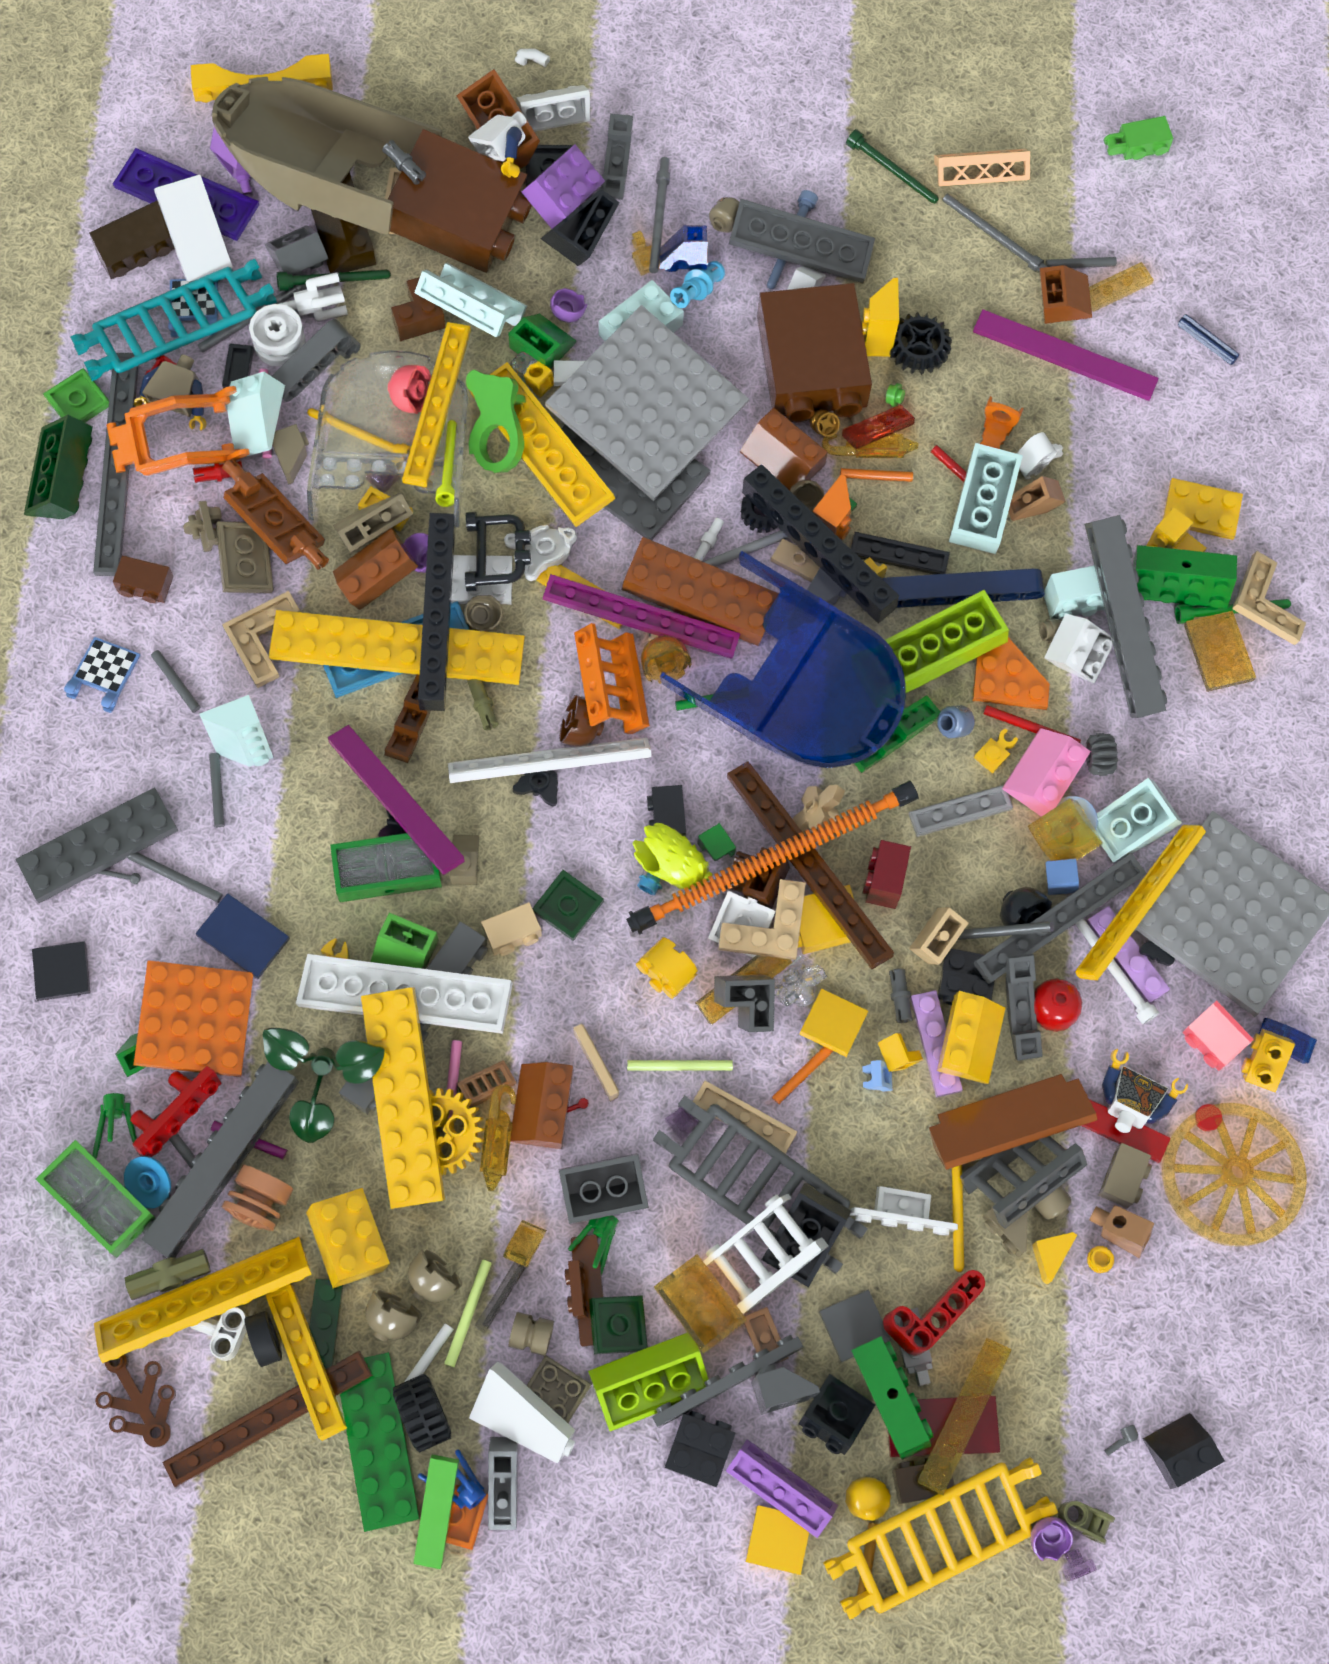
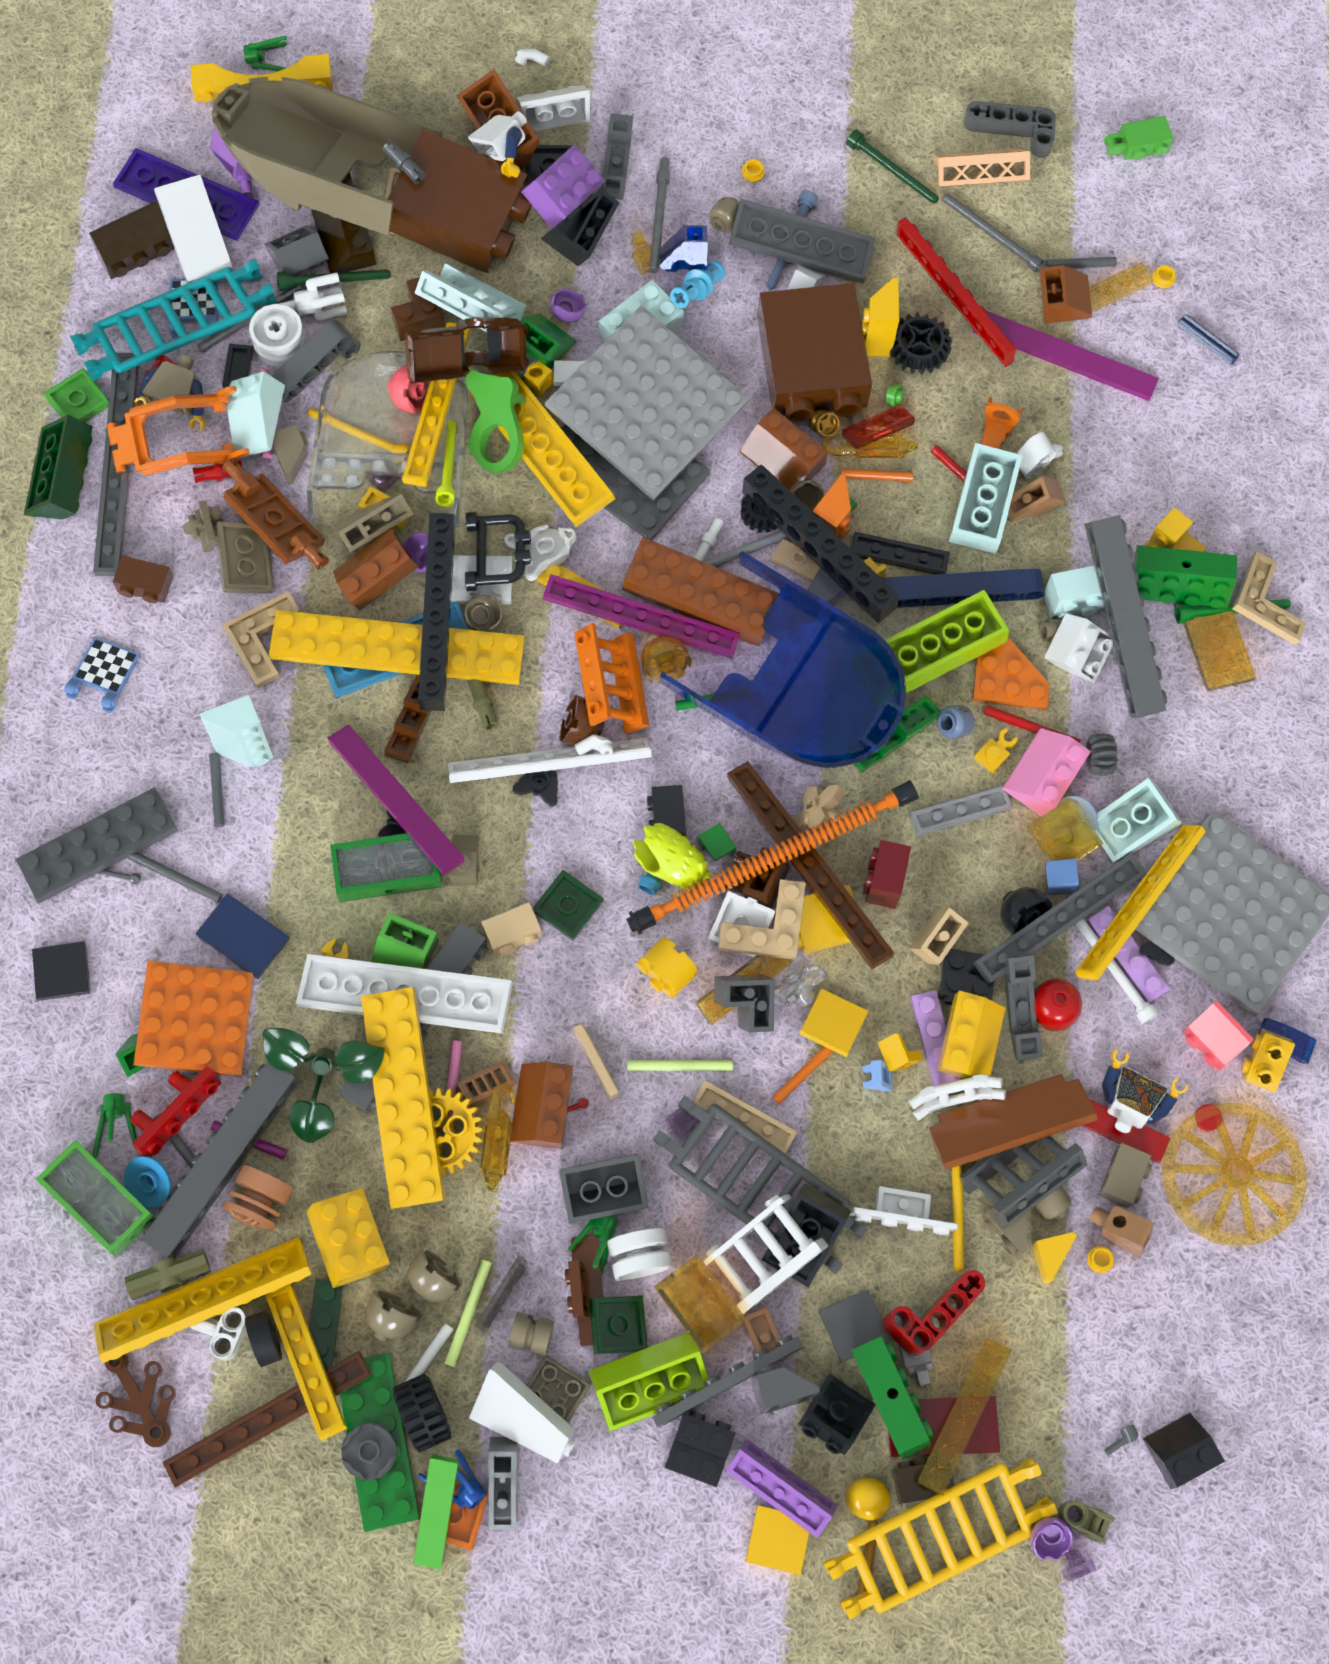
dark grey bar [151,650,201,713] -> none
clear yellow tile [503,1220,547,1267] -> none
dark grey pin [889,968,913,1023] -> none
dark grey bar [957,921,1054,940] -> none
yellow plate [1163,478,1243,540] -> none
none -> green plant [243,35,287,71]
none -> dark grey tile [341,1423,397,1481]
none -> reddish brown piece [405,317,529,383]
none -> white arm [575,734,613,756]
none -> white wheel [607,1228,673,1281]
none -> yellow plate [742,159,765,182]
none -> red plate [897,217,1016,368]
none -> white piece [908,1074,1006,1121]
none -> dark grey beam [964,101,1056,158]
none -> yellow plate [1152,265,1176,288]

